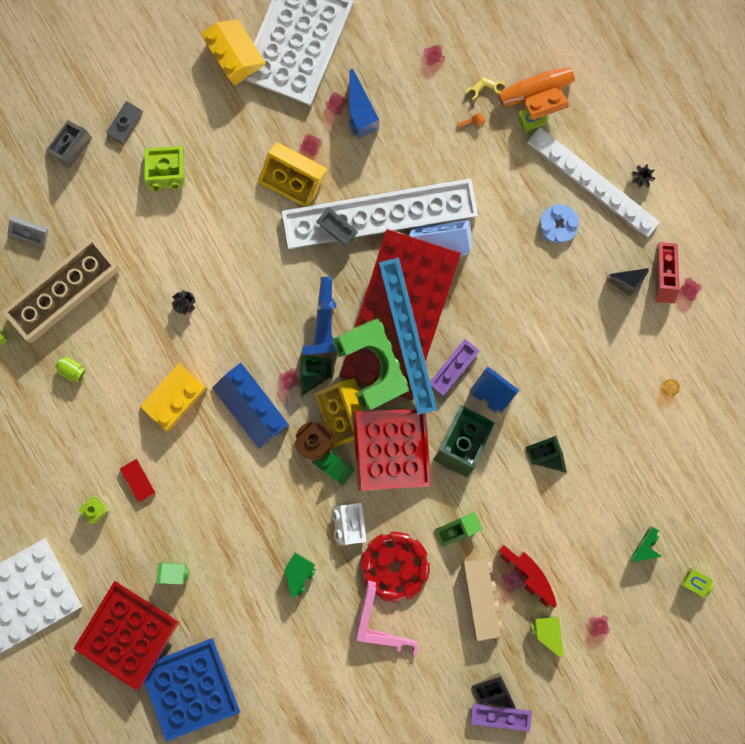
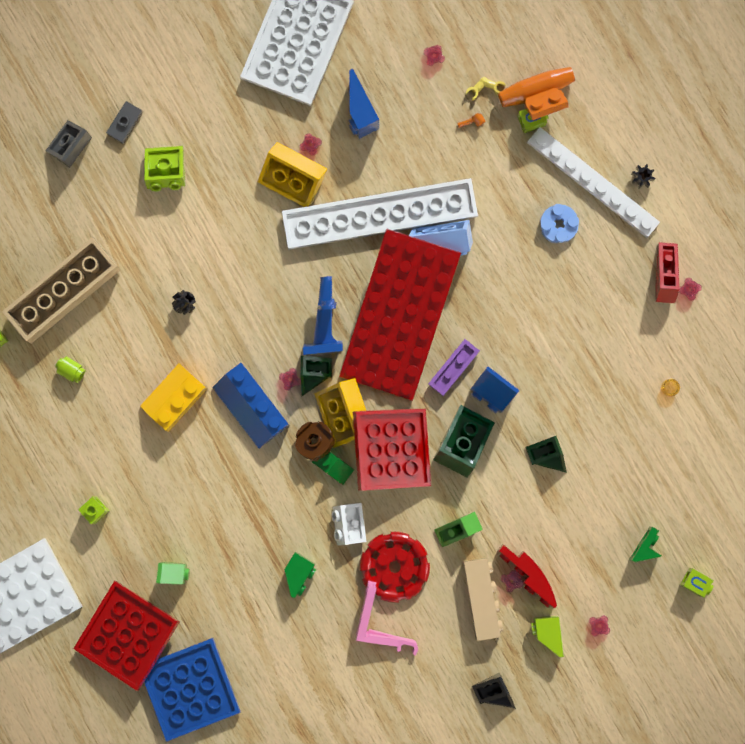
light grey plate [8,216,48,248] -> none
red tile [119,459,156,502] -> none
yellow slope [200,19,266,86] -> none
dark grey plate [316,207,358,247] -> none
clear pink plate [325,92,348,115] -> none
bright green arch [331,319,409,411] -> none
dark azure plate [379,257,437,415] -> none
medium lavender plate [471,703,532,731] -> none
black slope [607,268,649,296] -> none

